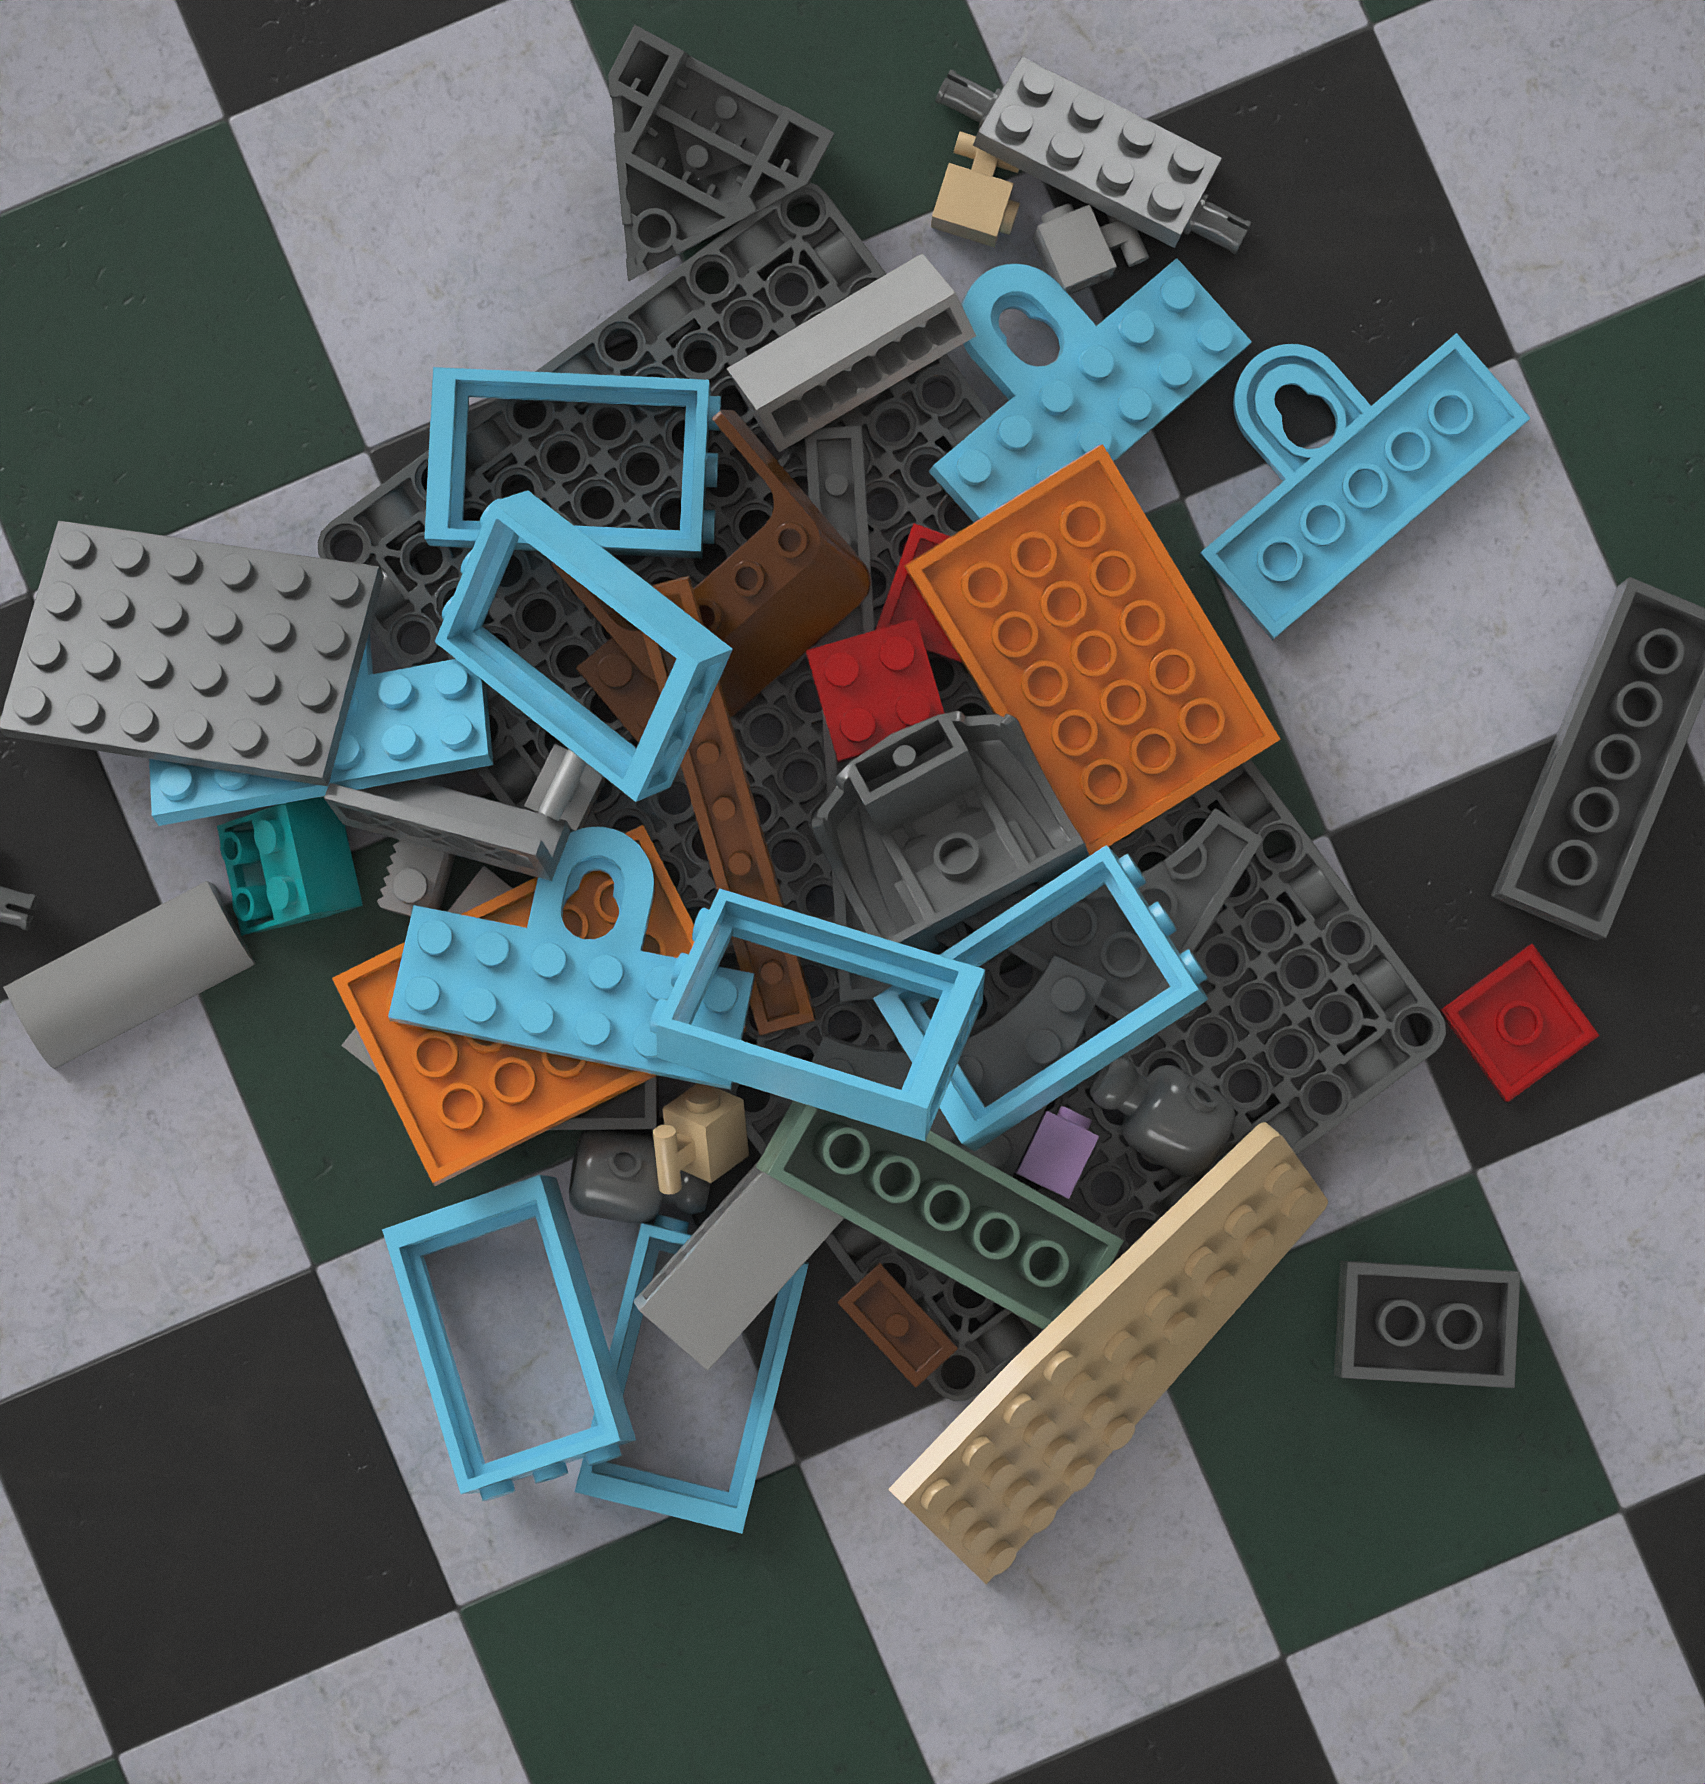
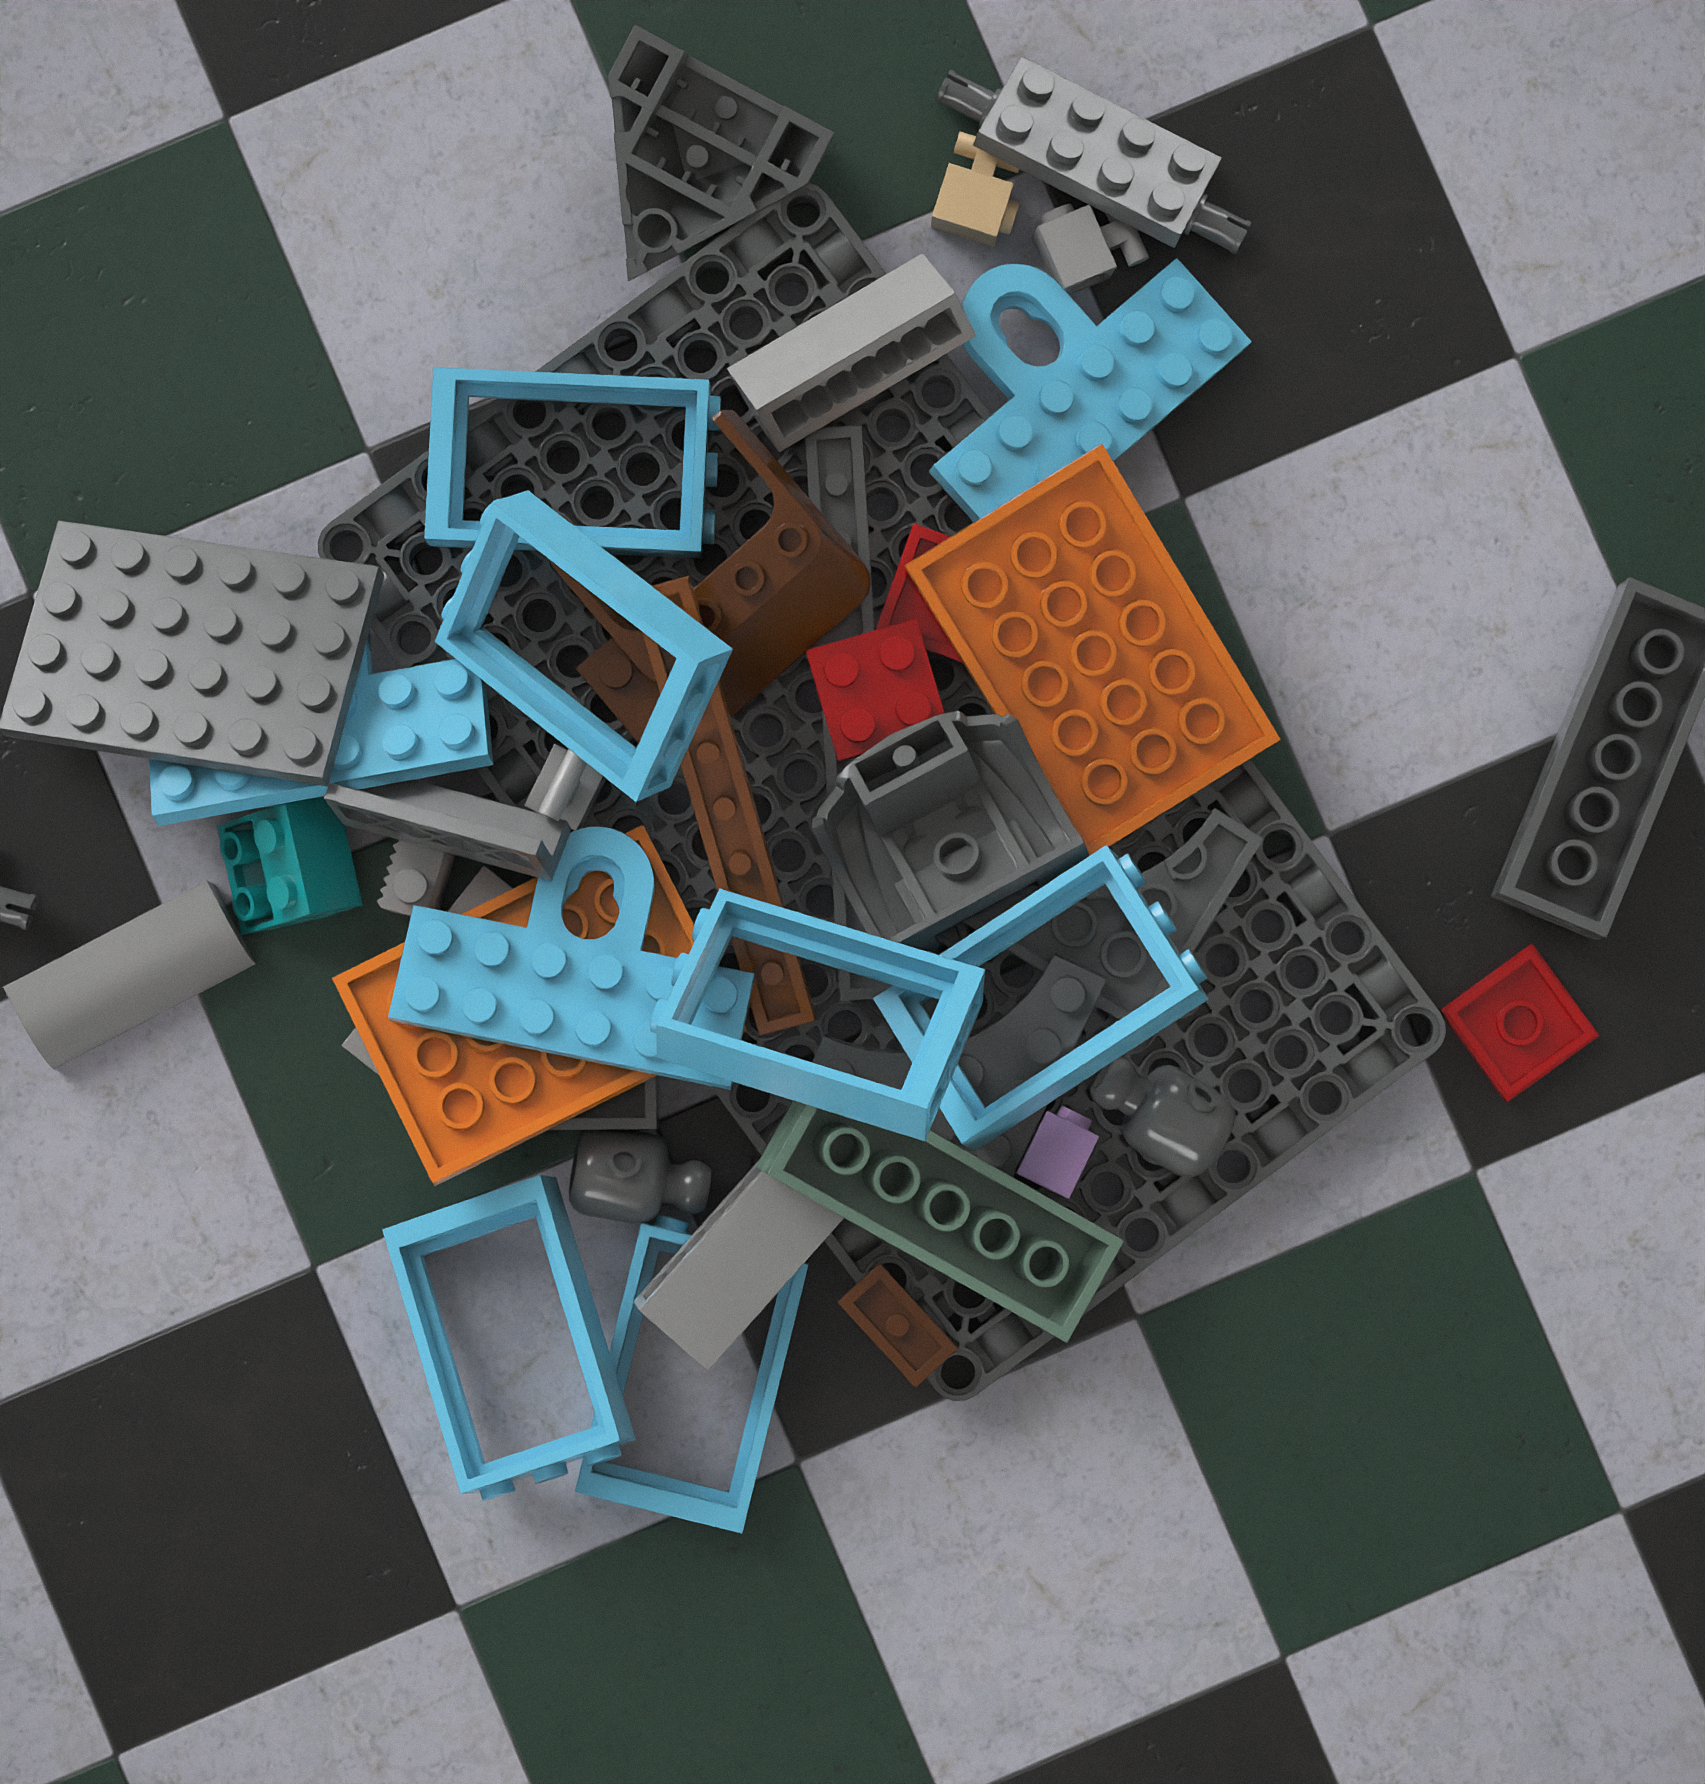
tan brick [653,1083,749,1194] -> none
tan wing [888,1122,1328,1584] -> none
medium azure plate [1199,333,1530,641] -> none
dark grey brick [1334,1260,1521,1388] -> none

